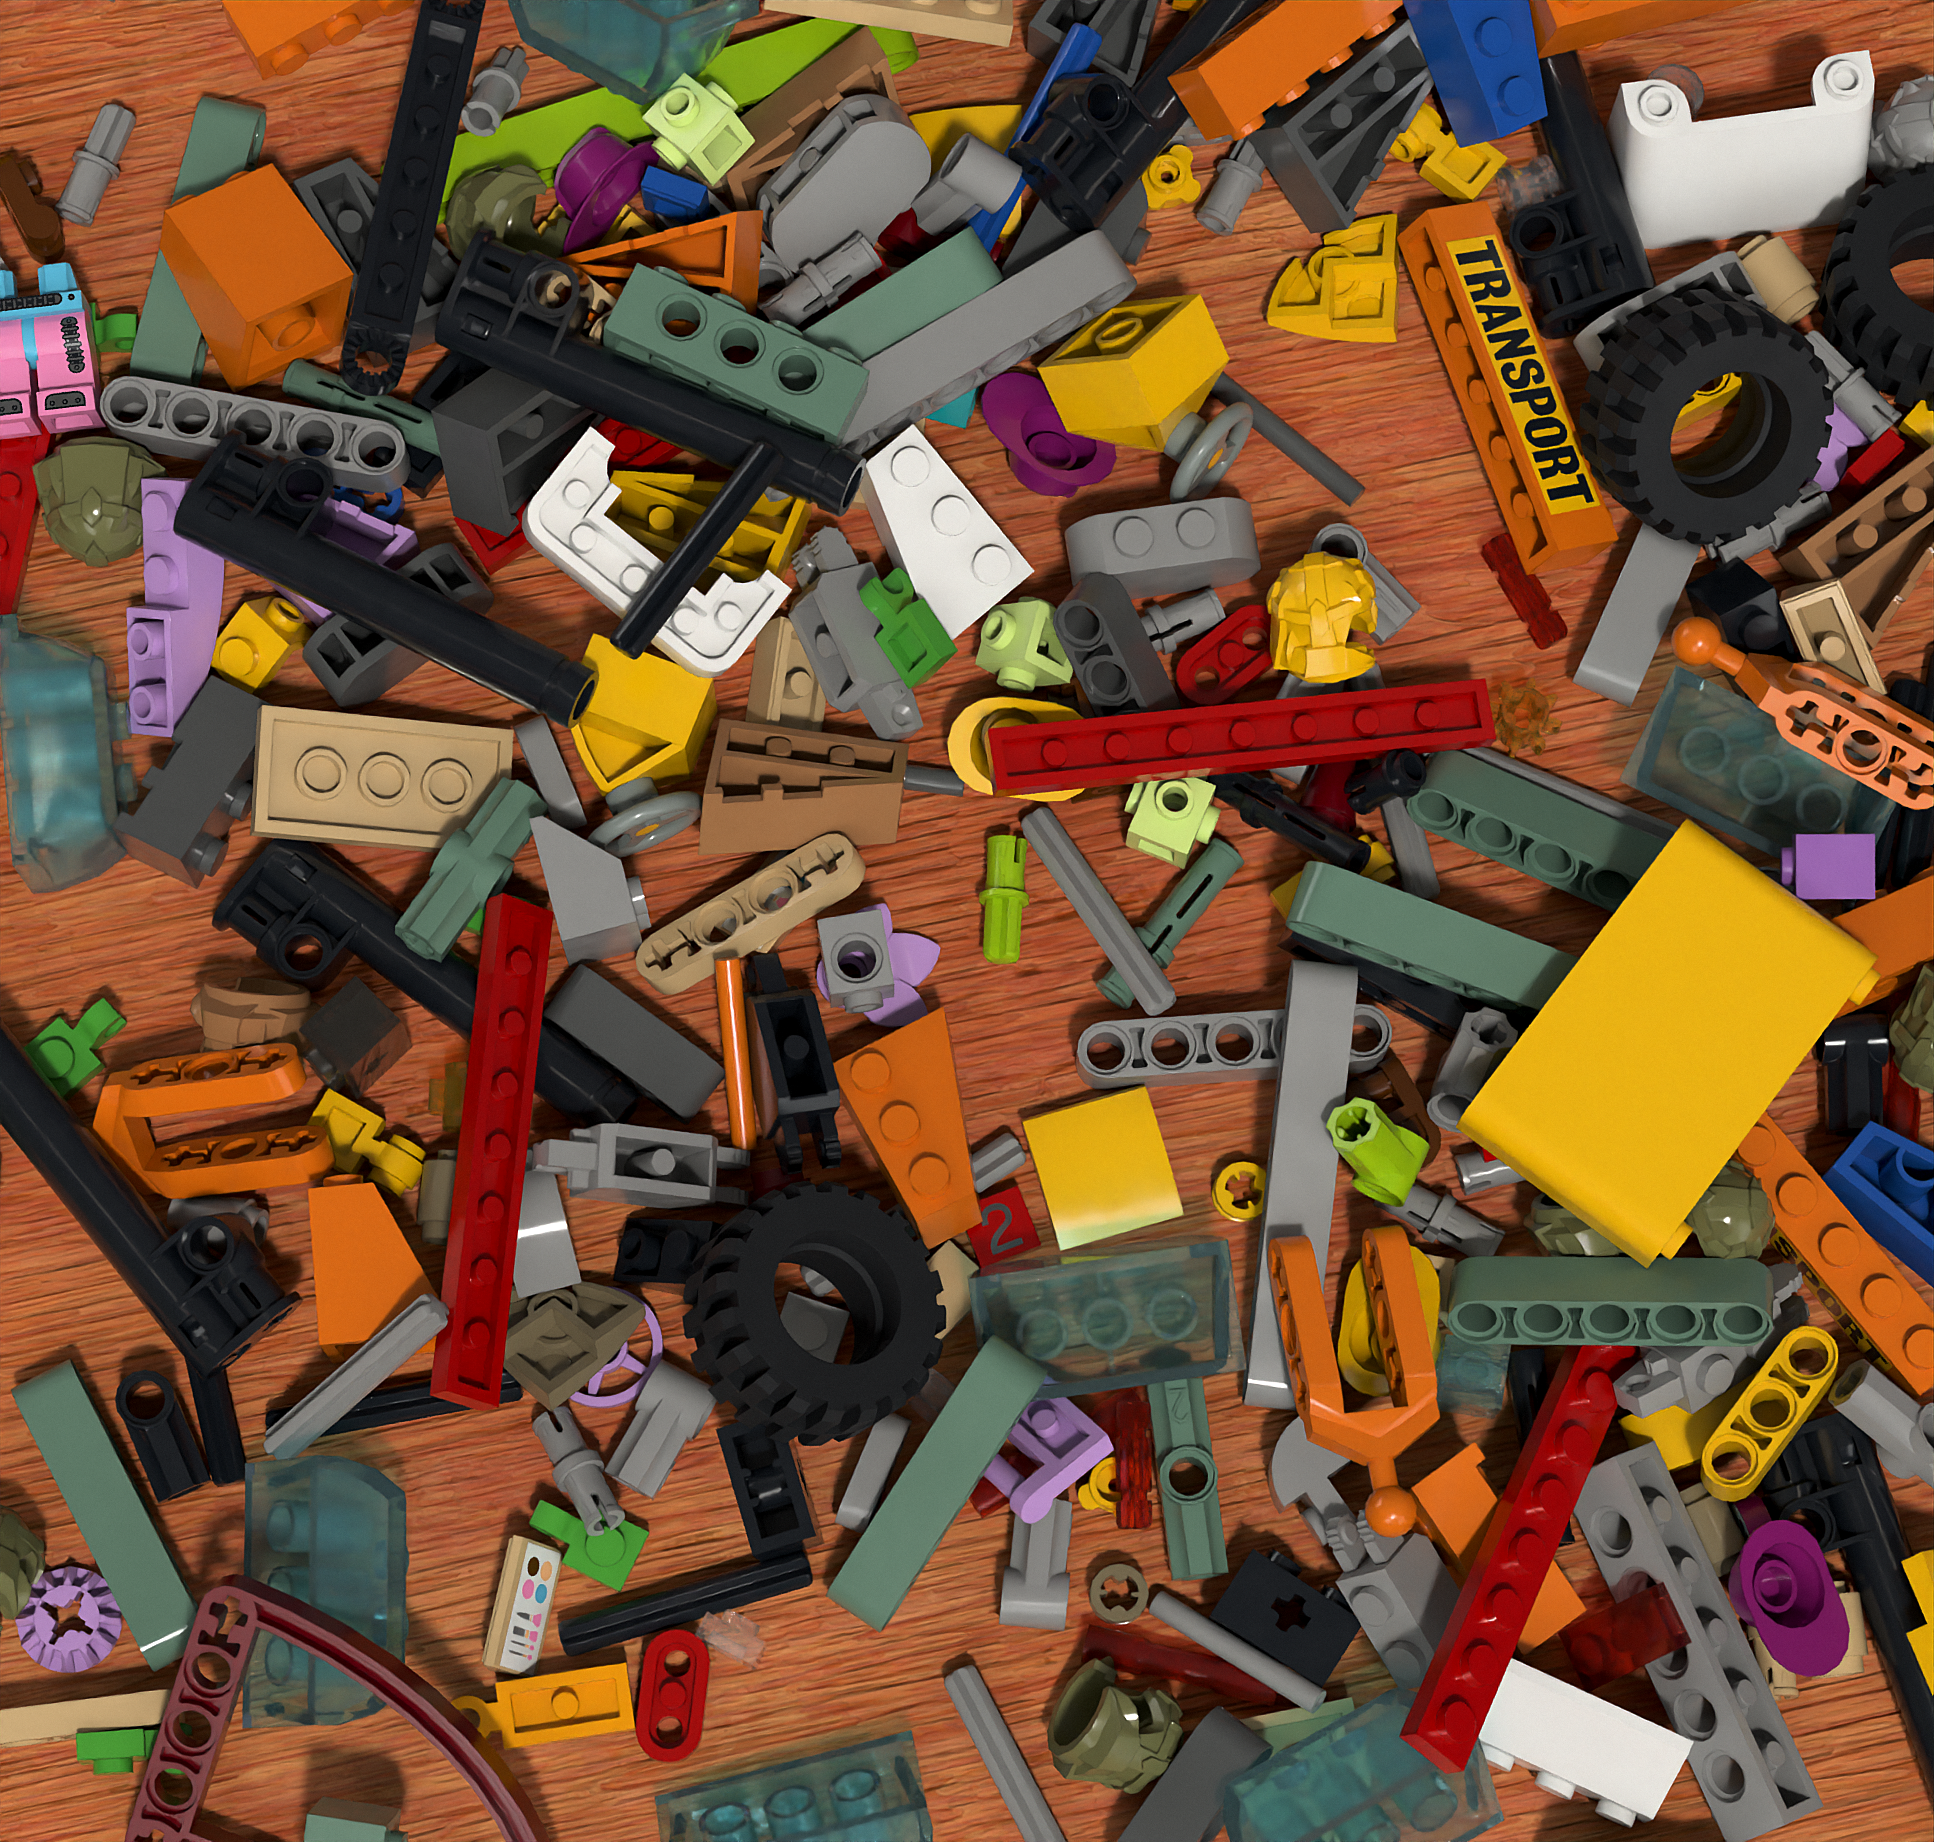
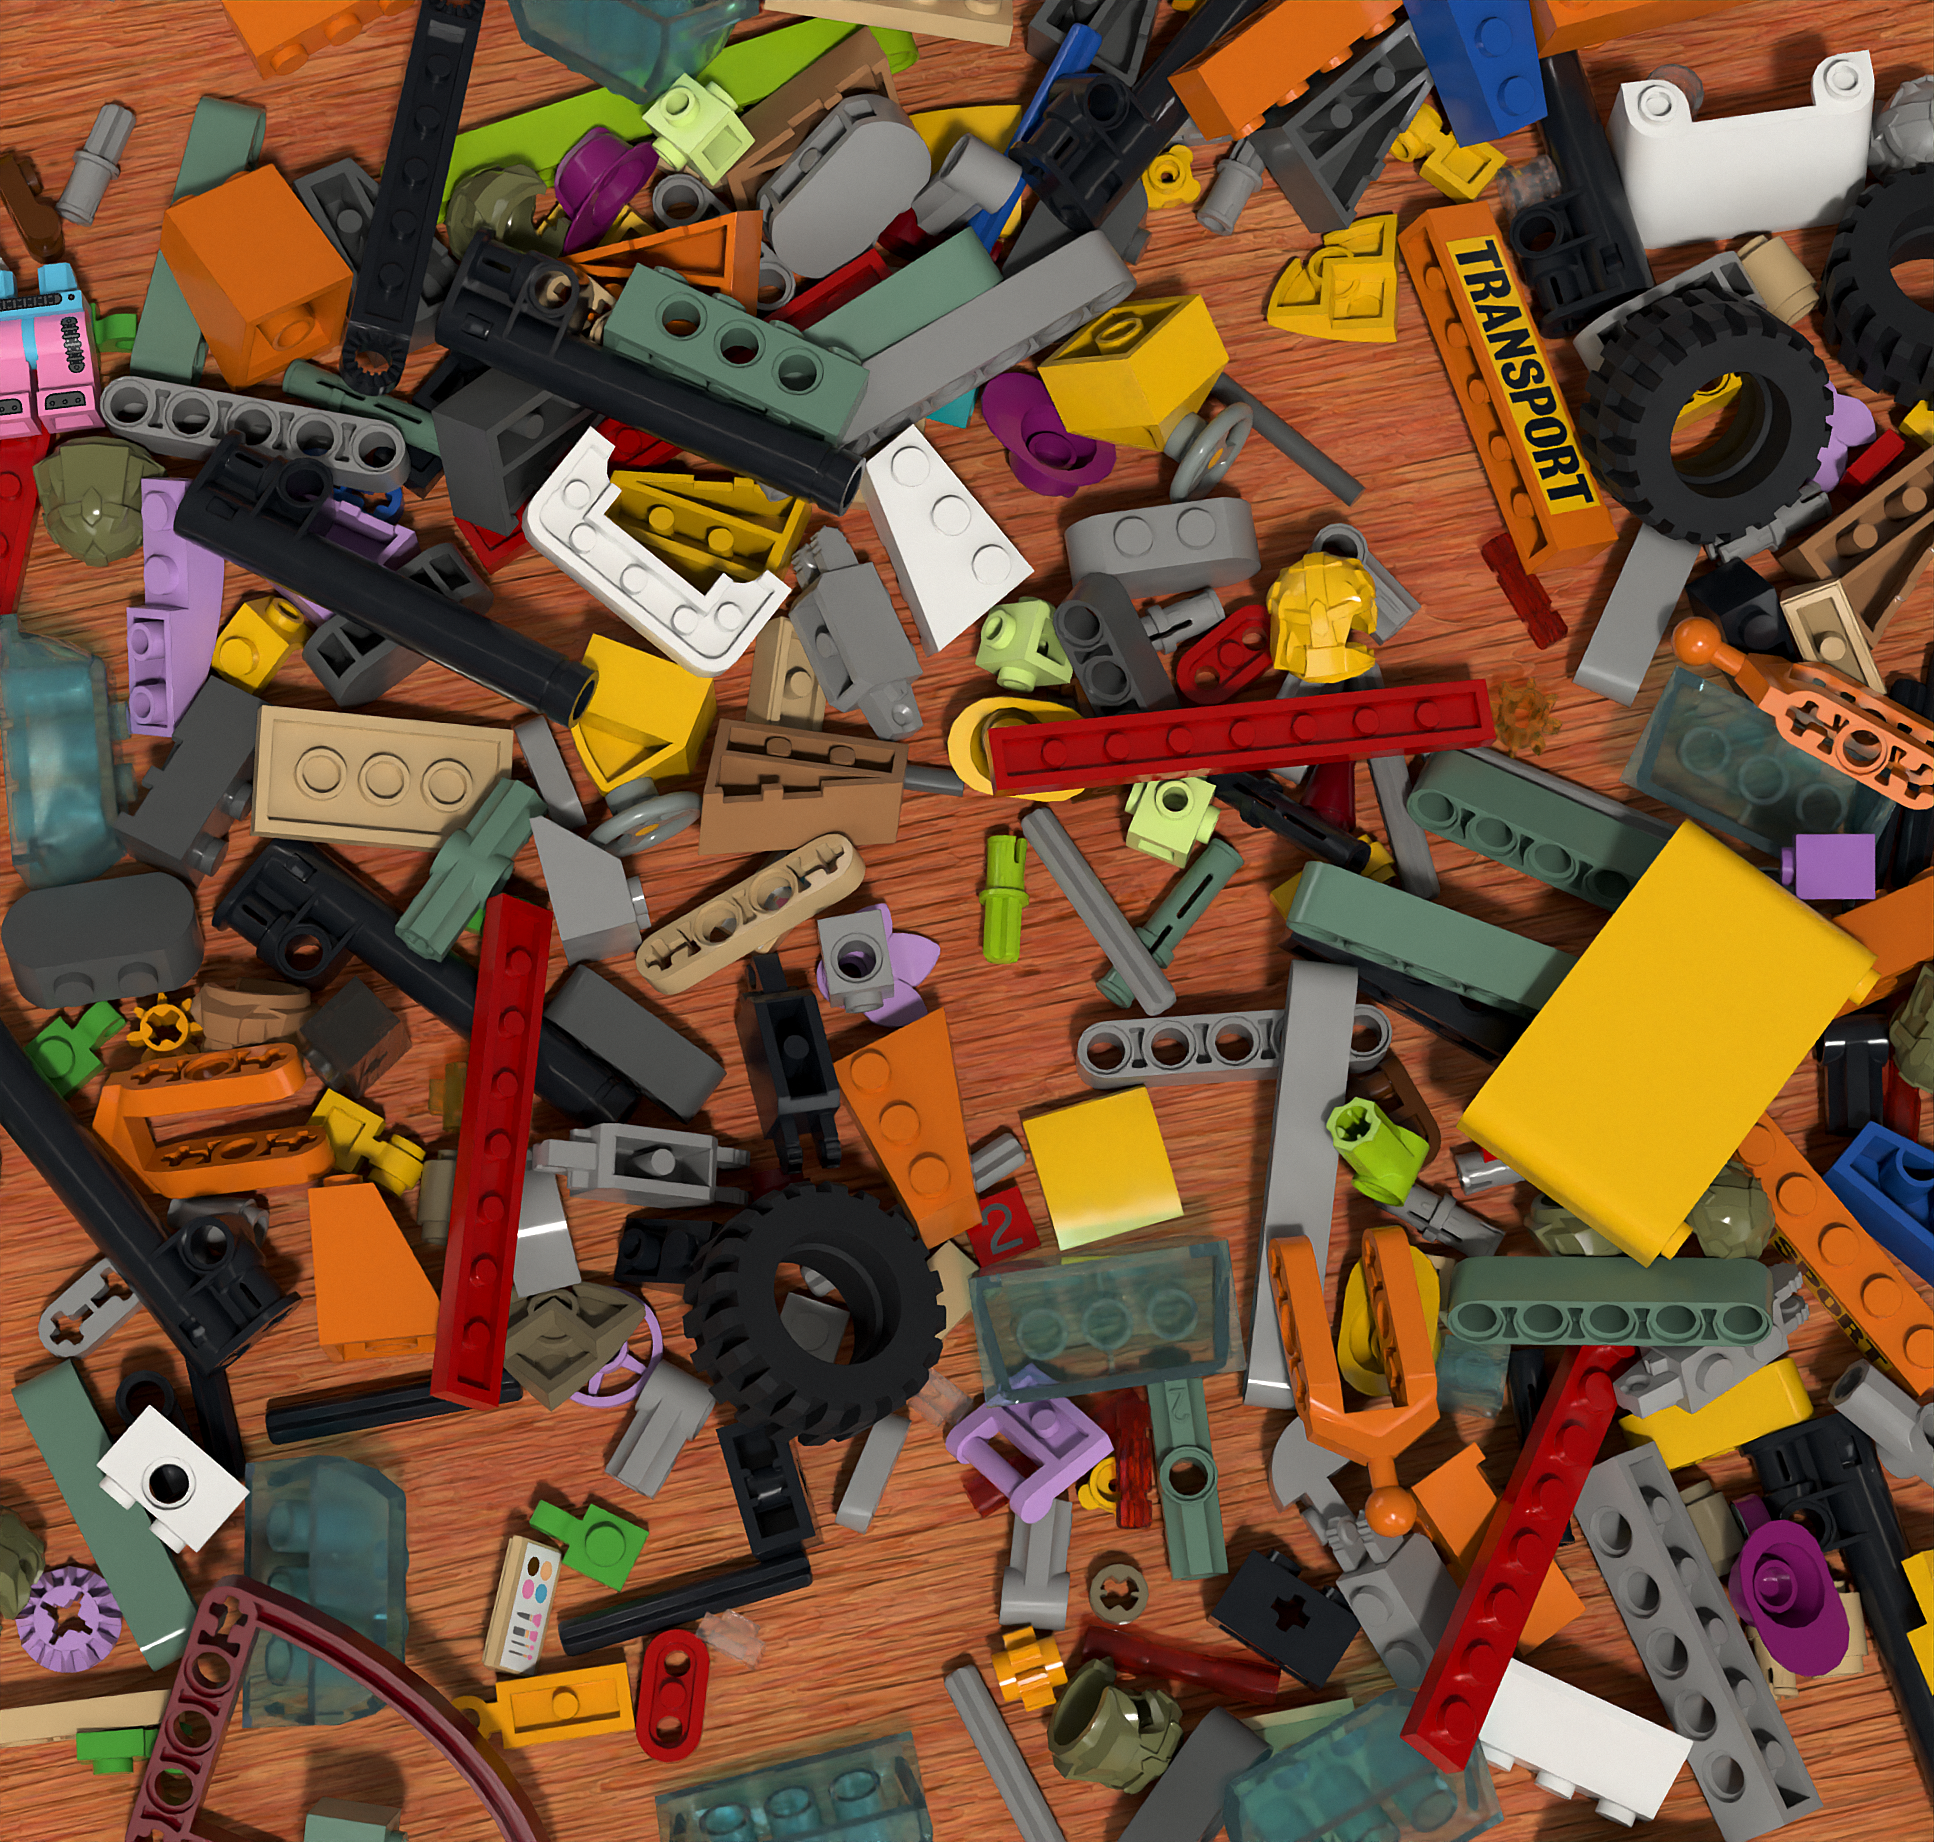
light grey axle [263,1293,449,1463] -> none
light grey axle [461,47,530,137] -> none
light grey pin [532,1406,625,1536] -> none
black axle [610,441,785,660] -> none
blue tile [641,165,710,225] -> none
orange bar [714,956,758,1150] -> none
light grey pin [757,233,882,328] -> none
sand green beam [826,1334,1049,1633] -> none
bright green plate [859,567,958,689] -> none
light grey piece [1149,1591,1326,1714] -> none
yellow bush [1211,1161,1266,1222] -> none
black pin [1344,749,1427,815] -> none
light grey piece [1427,1007,1518,1133] -> none
clear red plate [1558,1582,1692,1693] -> none
yellow beam [1700,1326,1838,1502] -> none
light grey axle [1804,330,1902,443] -> none
none -> dark grey brick [1,872,205,1010]
none -> light grey beam [38,1258,144,1361]
none -> white brick [96,1405,250,1554]
none -> light orange gear [126,992,204,1064]
none -> light orange gear [991,1625,1068,1712]

